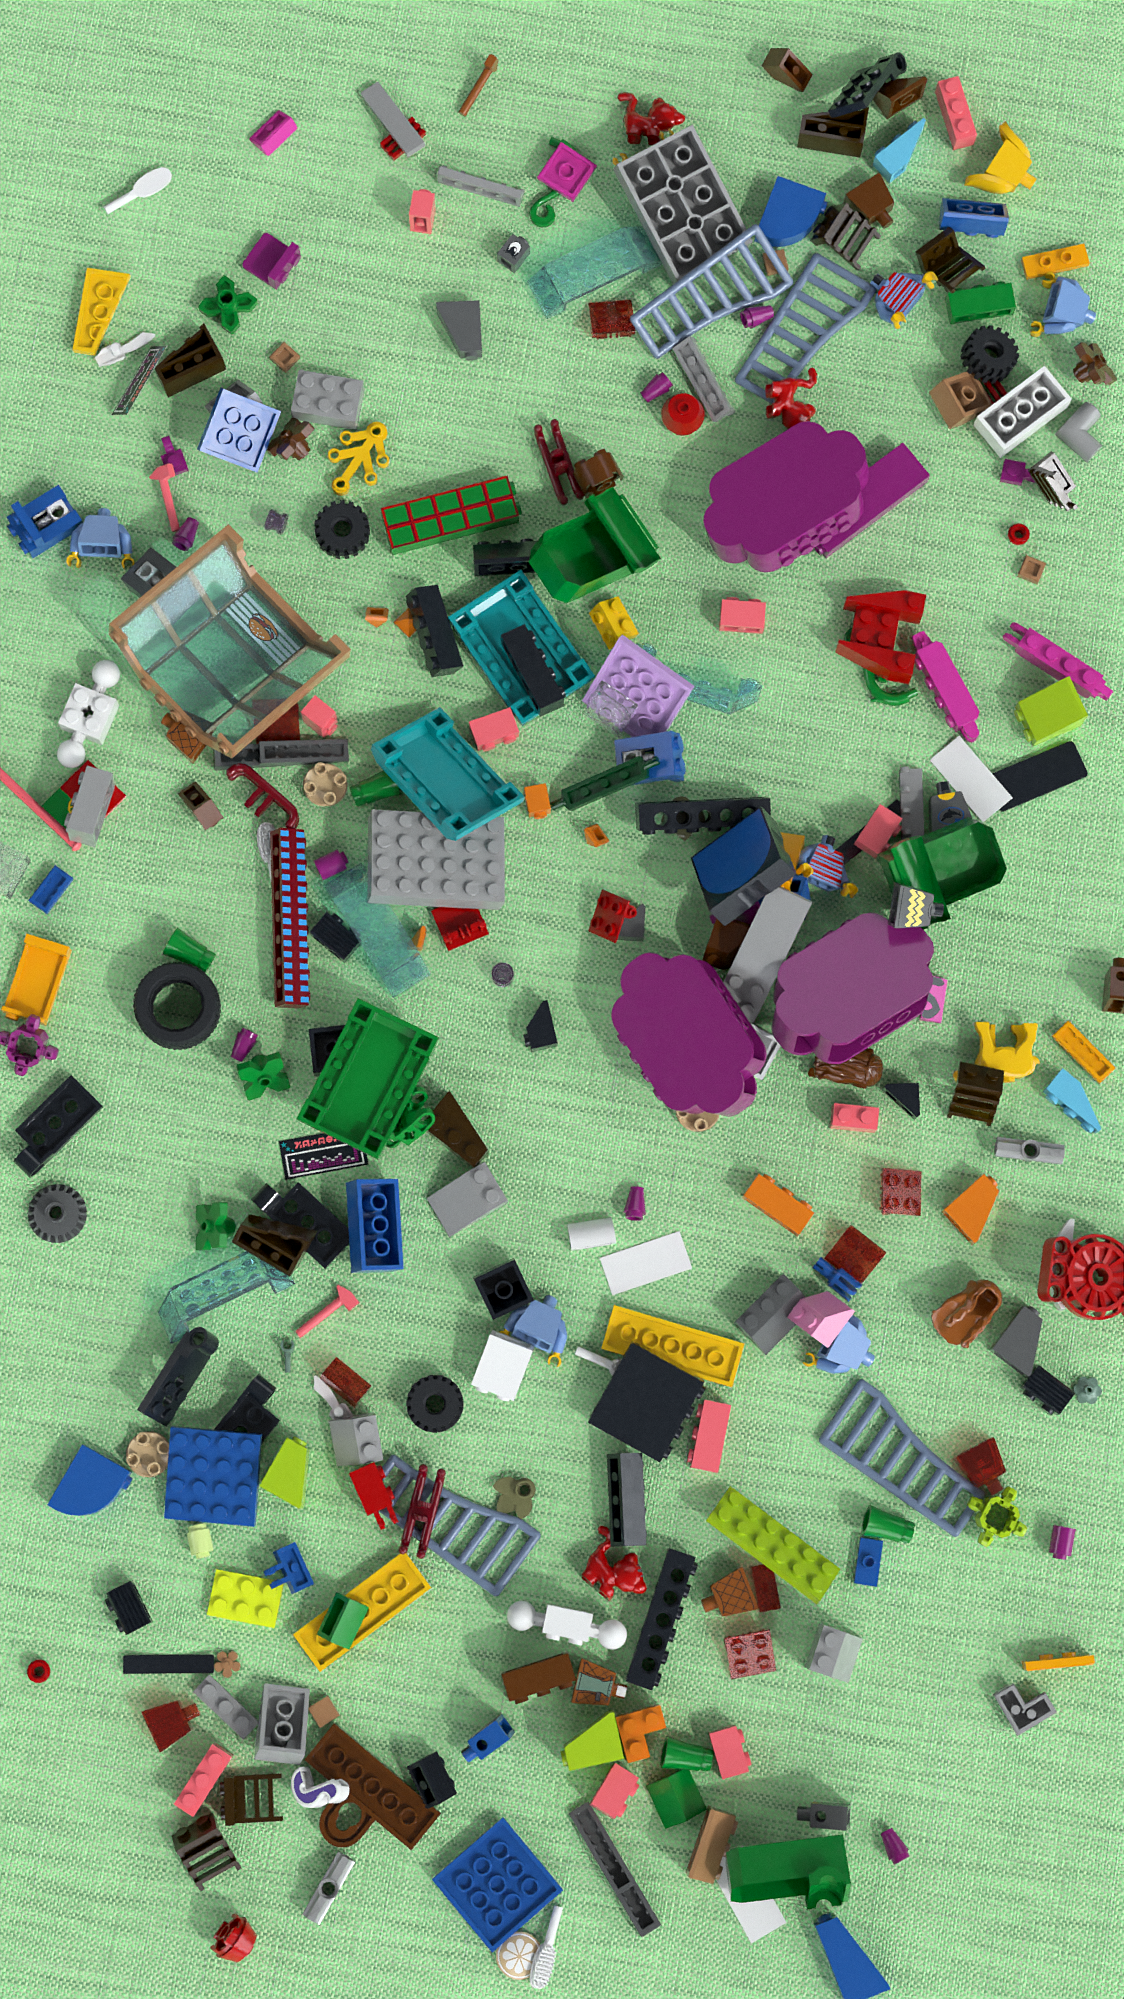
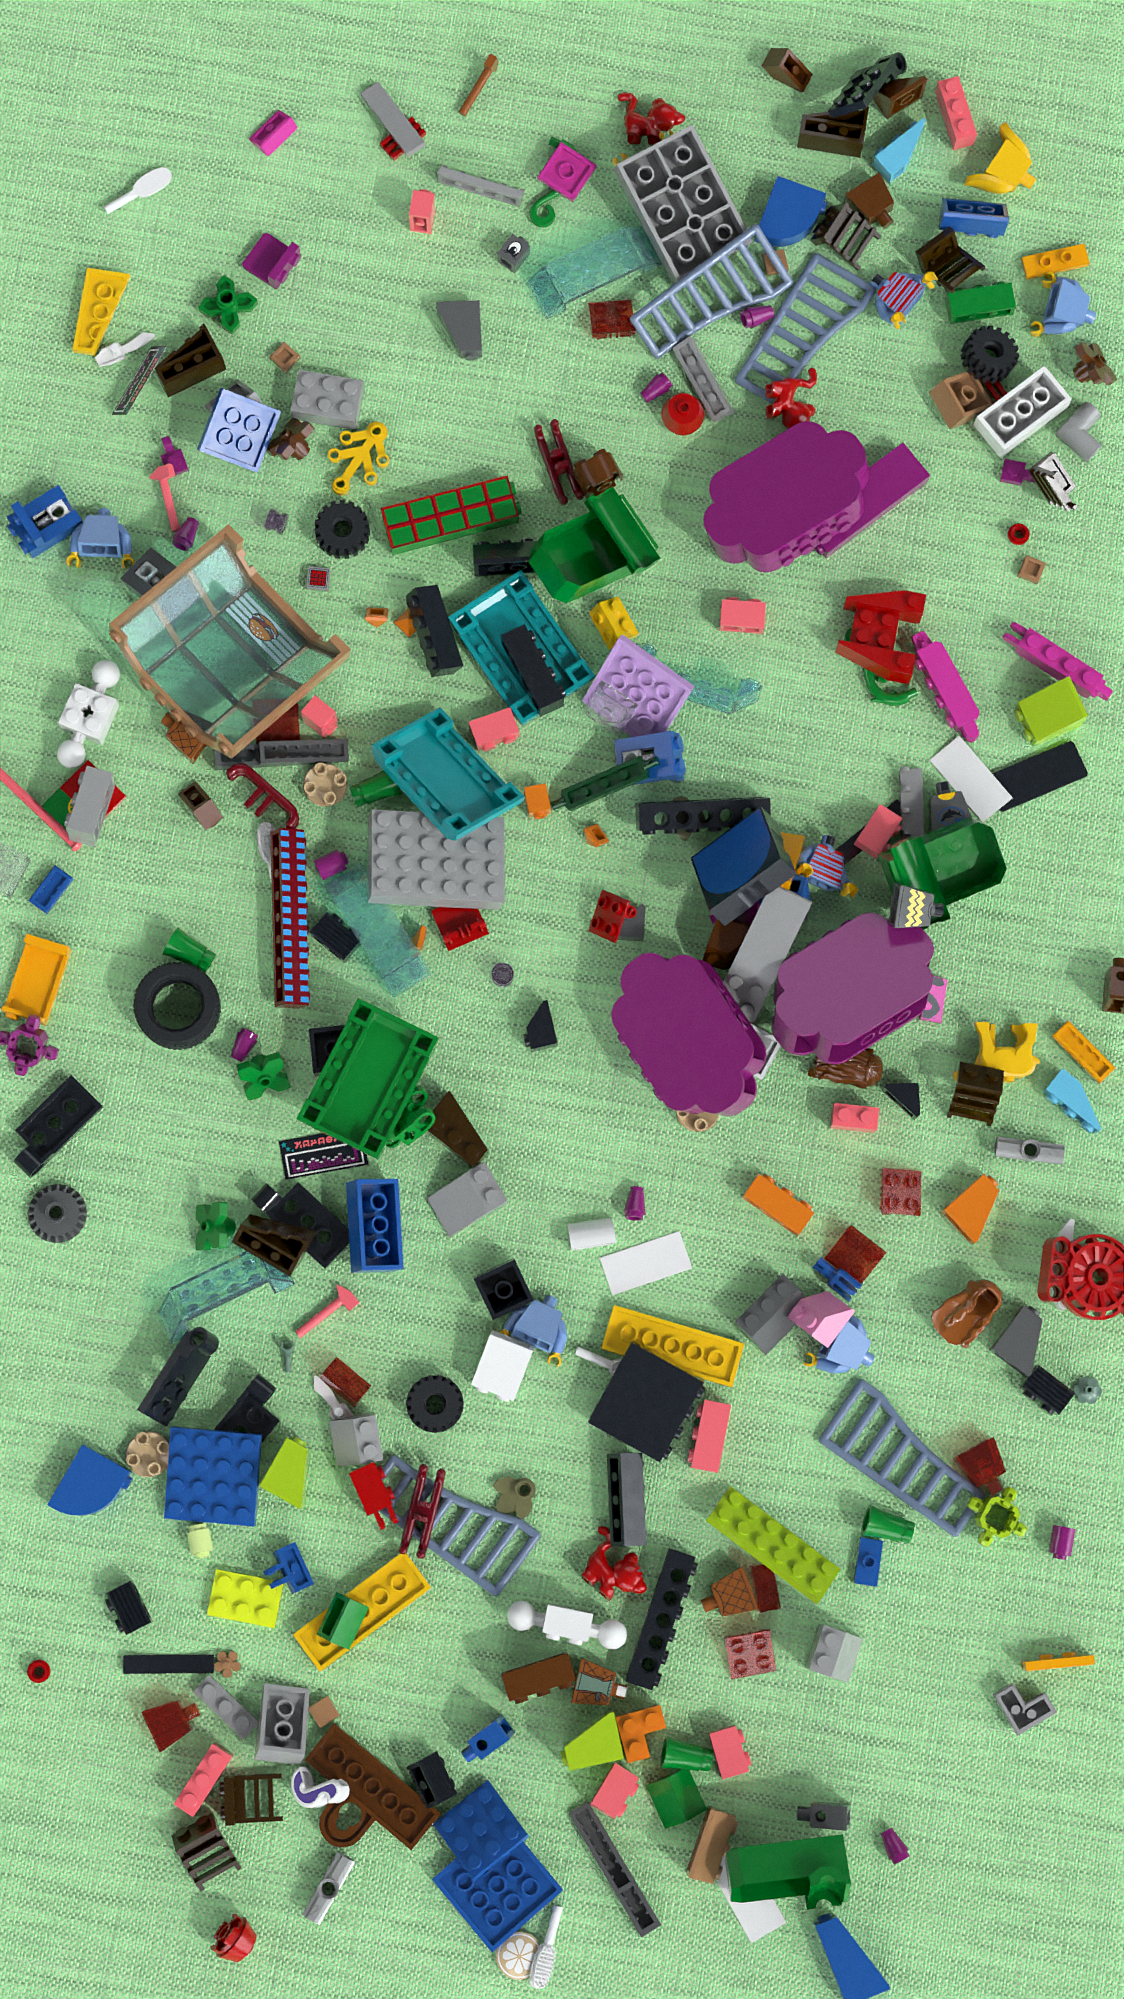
none -> tile [306,566,331,592]
none -> blue plate [433,1780,530,1881]

